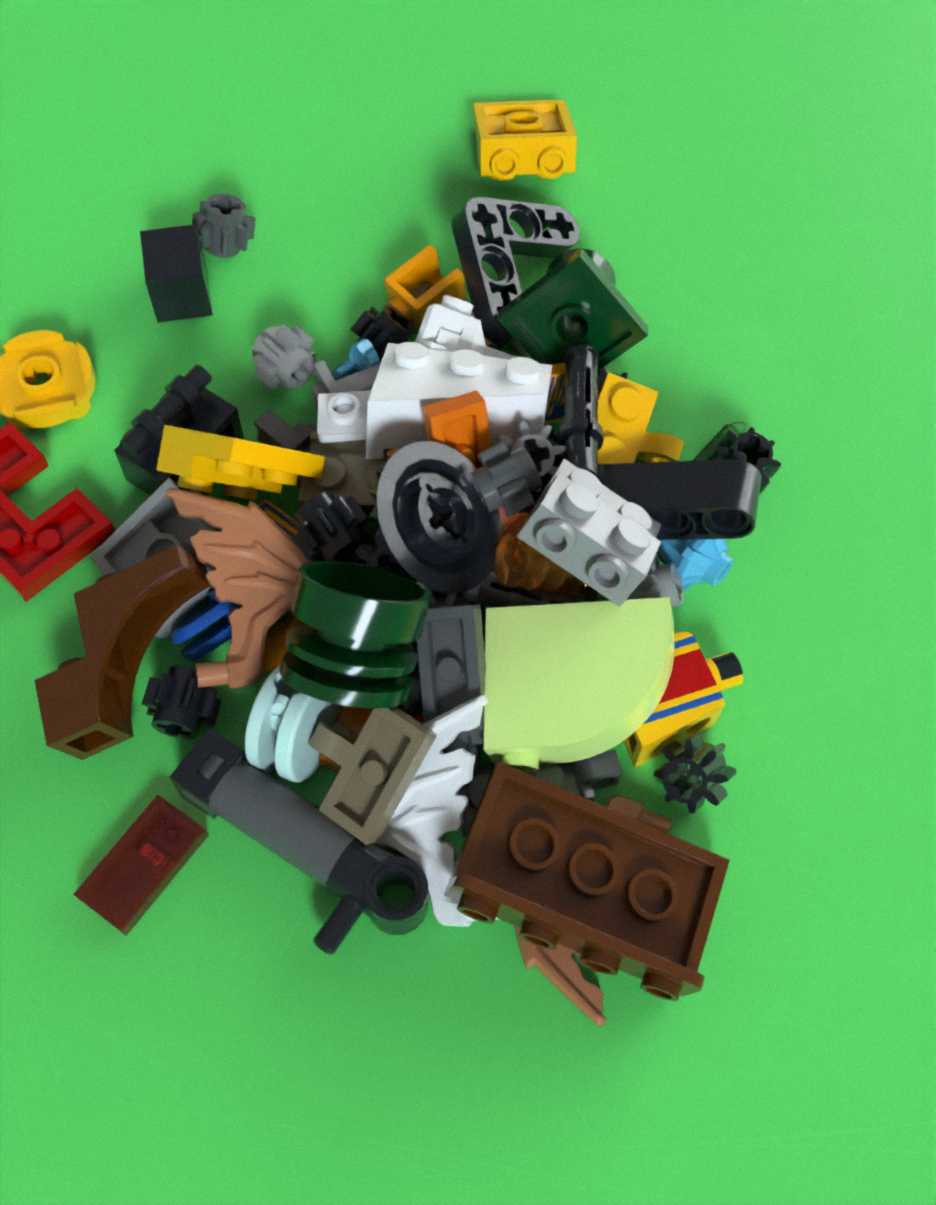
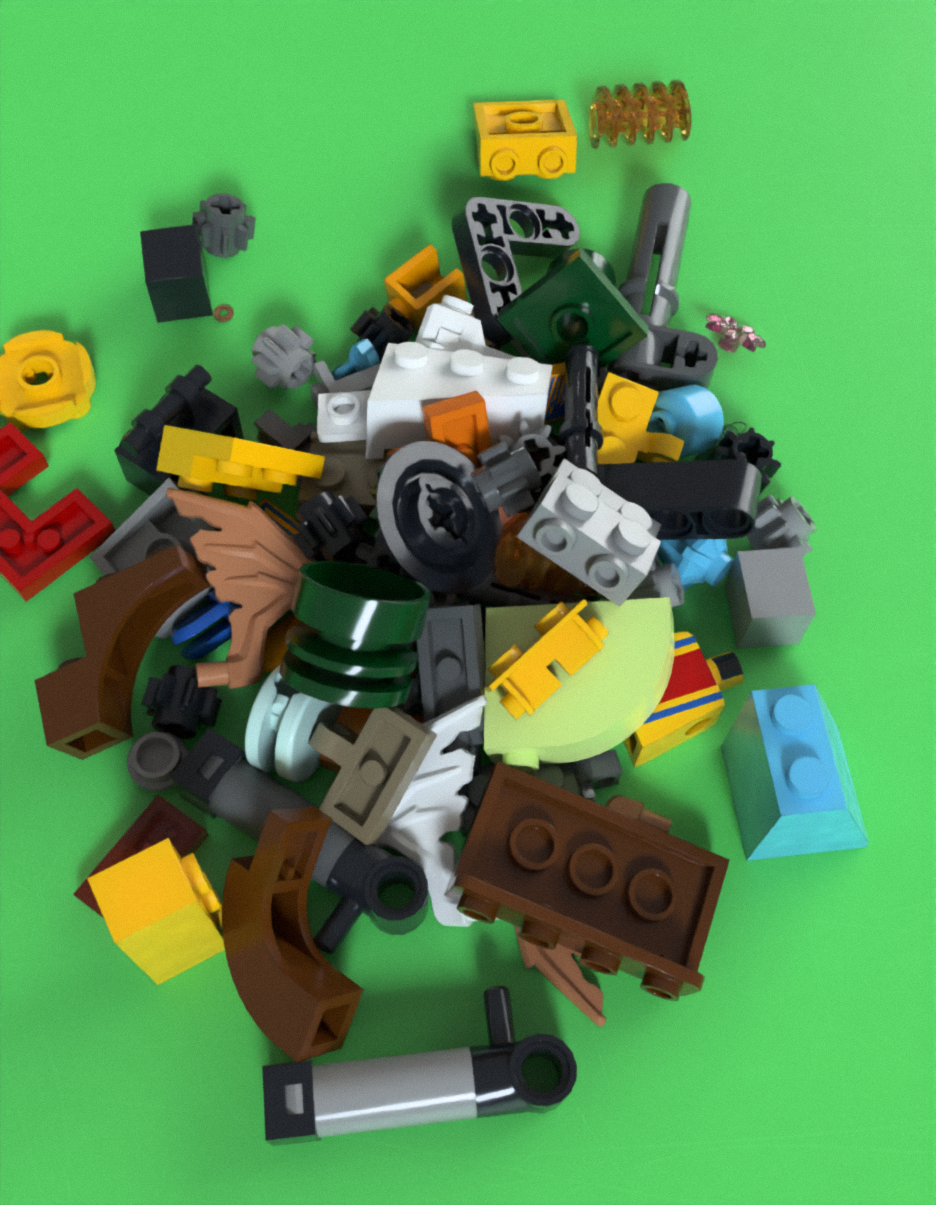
black gear [654,732,737,814] -> none
none -> yellow brick [87,838,225,985]
none -> light grey plate [127,732,189,792]
none -> medium nougat piece [213,305,234,322]
none -> reddish brown arch [222,807,364,1063]
none -> piece [262,986,577,1146]
none -> yellow hinge [484,599,609,720]
none -> clear orange piece [589,79,691,149]
none -> dark grey piece [607,183,718,392]
none -> medium azure head [646,385,724,458]
none -> plant [705,313,766,353]
none -> medium azure slope [721,684,869,861]
none -> light grey piece [724,547,816,649]
none -> light grey gear [747,494,817,557]

